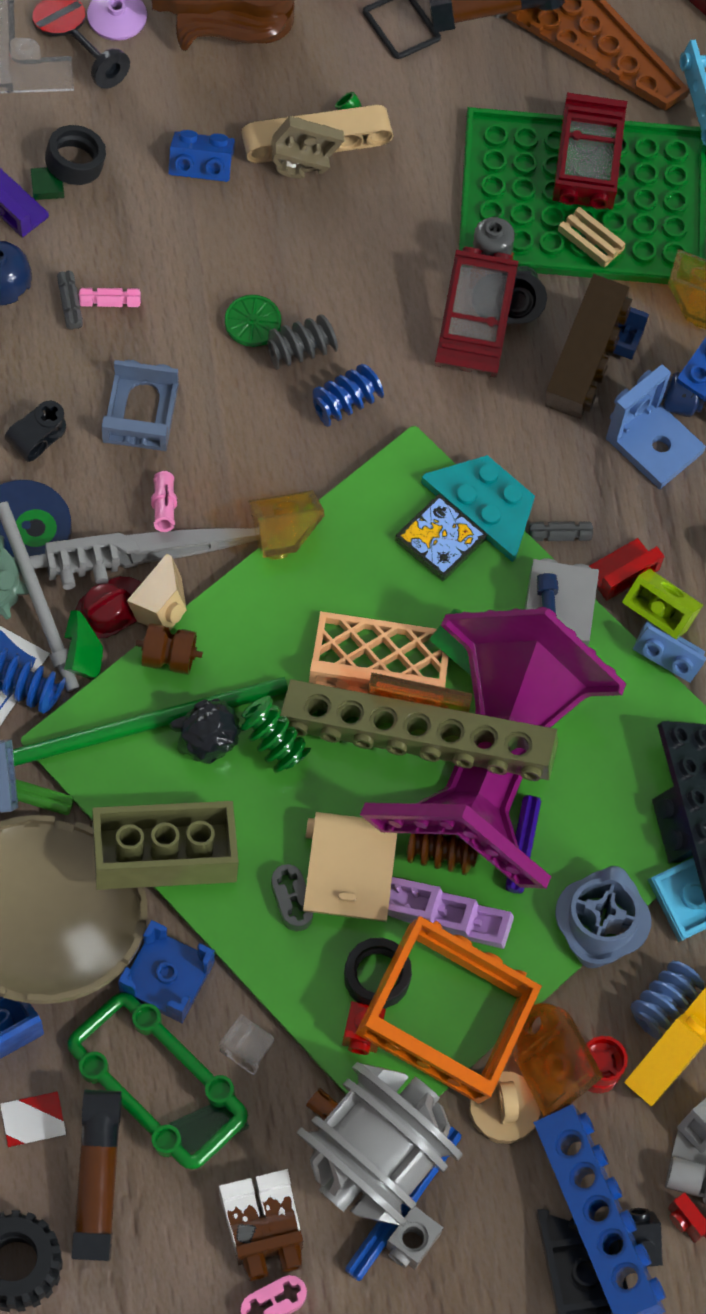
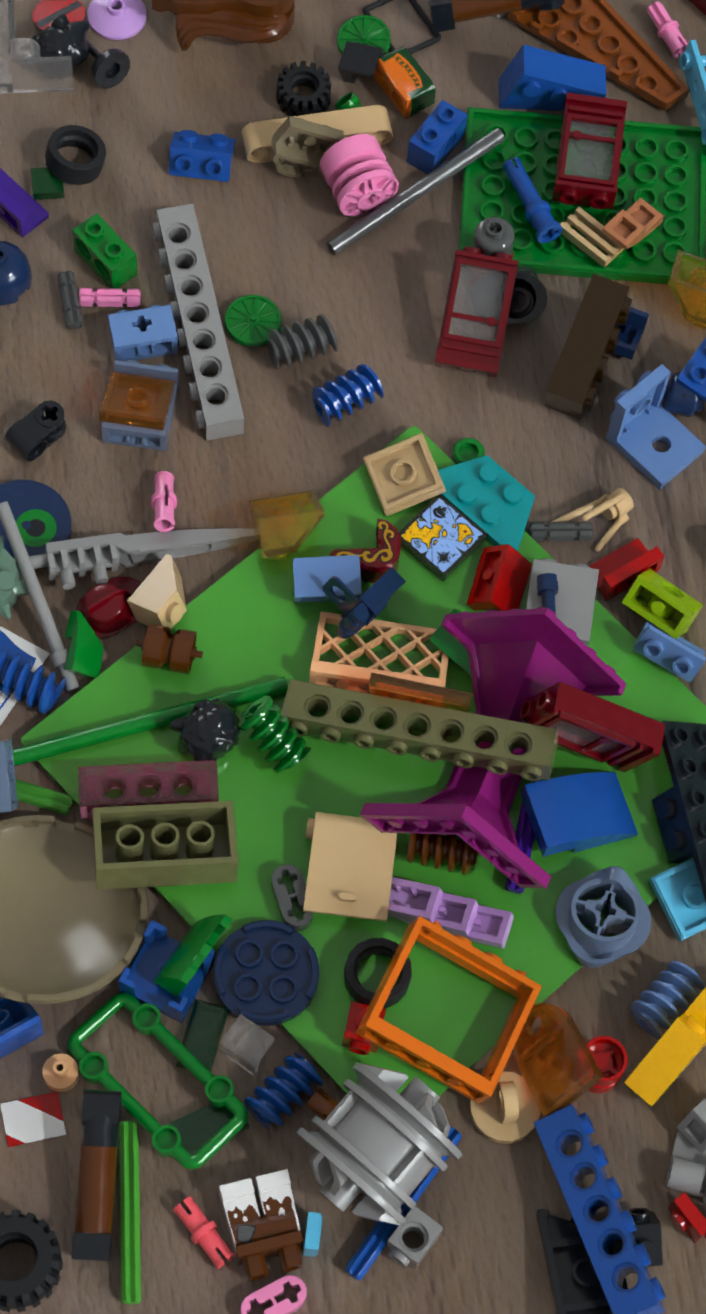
none -> black animal [31,14,90,77]
none -> light nougat tile [42,1053,79,1092]
none -> green brick [72,213,138,288]
none -> clear pink brick [78,760,219,821]
none -> clear orange tile [99,372,175,430]
none -> medium blue brick [108,305,178,361]
none -> bright green axle [119,1121,141,1305]
none -> light grey brick [152,204,244,441]
none -> green slope [154,914,232,997]
none -> coral pin [173,1196,236,1270]
none -> clear green tile [176,999,229,1072]
none -> dark blue tile [213,920,319,1026]
none -> blue piece [244,1052,324,1129]
none -> black tyre [276,61,331,116]
none -> medium blue panel [293,555,362,603]
none -> medium azure tile [303,1212,323,1257]
none -> bright pink wheel [319,134,399,217]
none -> dark blue piece [322,567,406,639]
none -> dark grey piece [326,128,505,255]
none -> dark red animal [329,518,401,583]
none -> green wheel [337,15,391,55]
none -> black panel [338,41,384,84]
none -> tan tile [363,433,447,517]
none -> orange piece [374,46,436,119]
none -> blue brick [407,100,468,174]
none -> green tile [452,438,485,464]
none -> red panel [466,544,532,611]
none -> blue wedge [498,44,607,111]
none -> blue pin [502,157,563,243]
none -> dark red door [520,681,665,772]
none -> blue slope [521,772,638,857]
none -> tan plant [552,488,634,552]
none -> nougat slope [602,198,664,250]
none -> bright pink axle [647,1,688,58]

